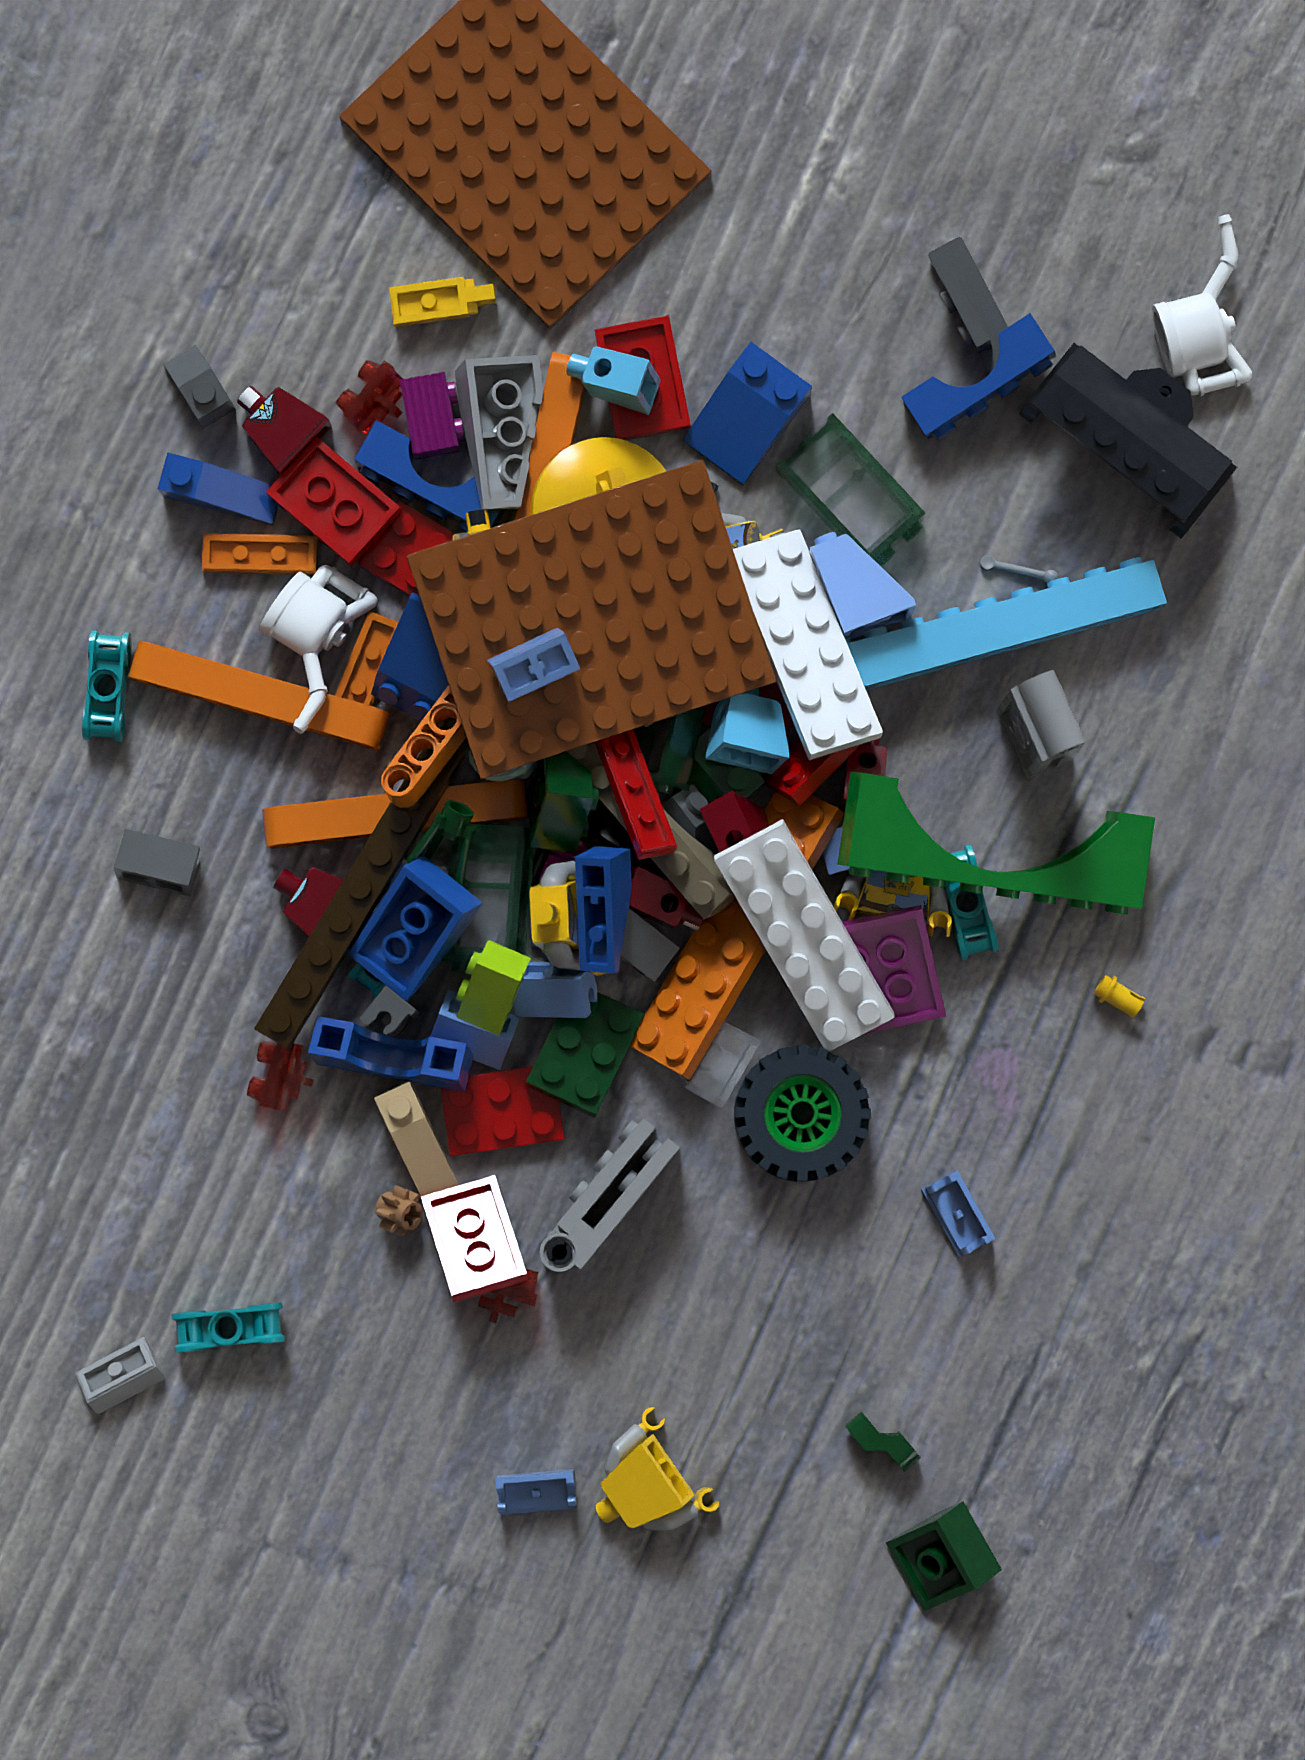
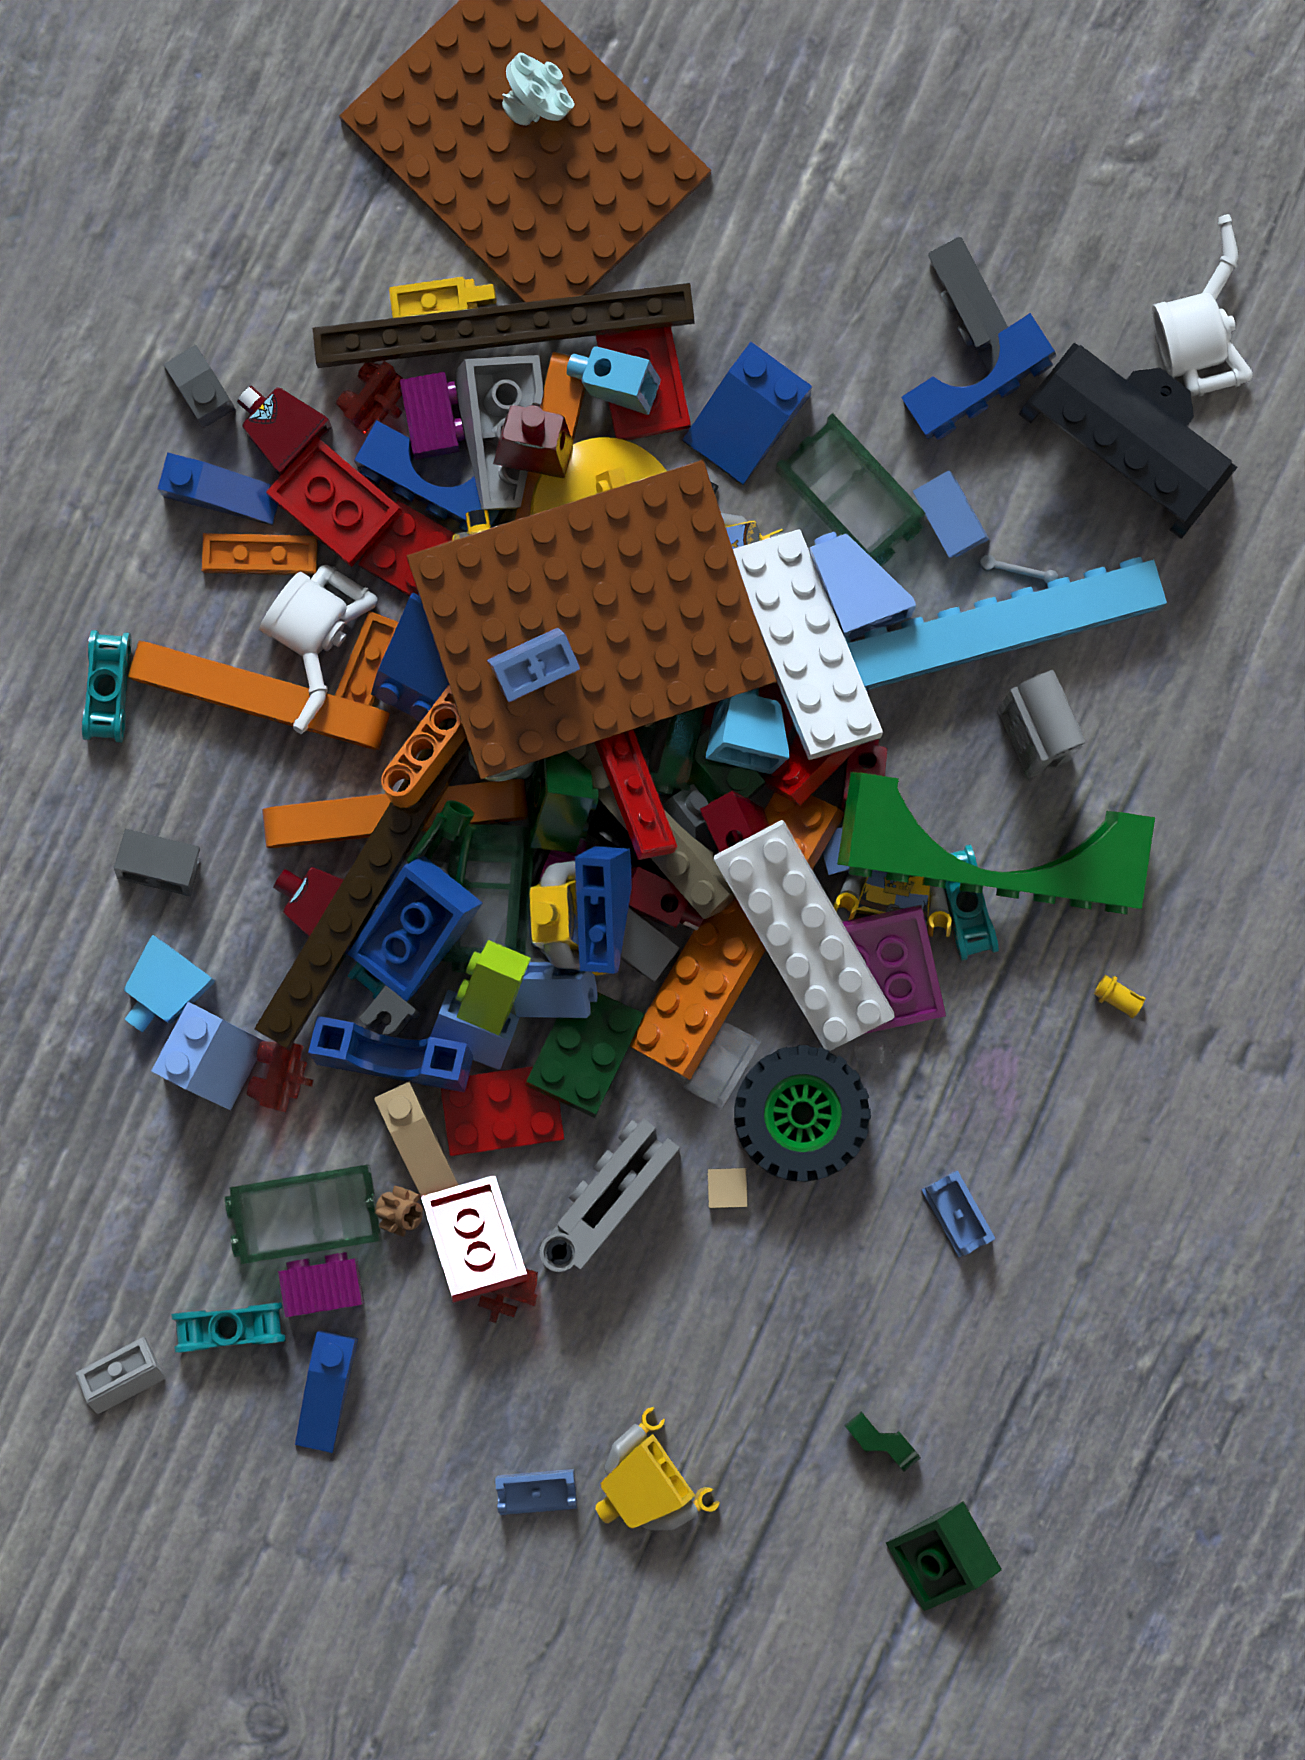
none -> medium azure torso [124,935,216,1033]
none -> light blue slope [151,1002,267,1110]
none -> clear door [225,1164,382,1264]
none -> magenta brick [278,1252,364,1317]
none -> blue slope [295,1330,358,1453]
none -> dark brown plate [312,283,695,368]
none -> torso [493,405,573,478]
none -> light aqua plate [502,52,574,125]
none -> tan tile [708,1168,747,1208]
none -> medium blue hinge [913,470,990,558]

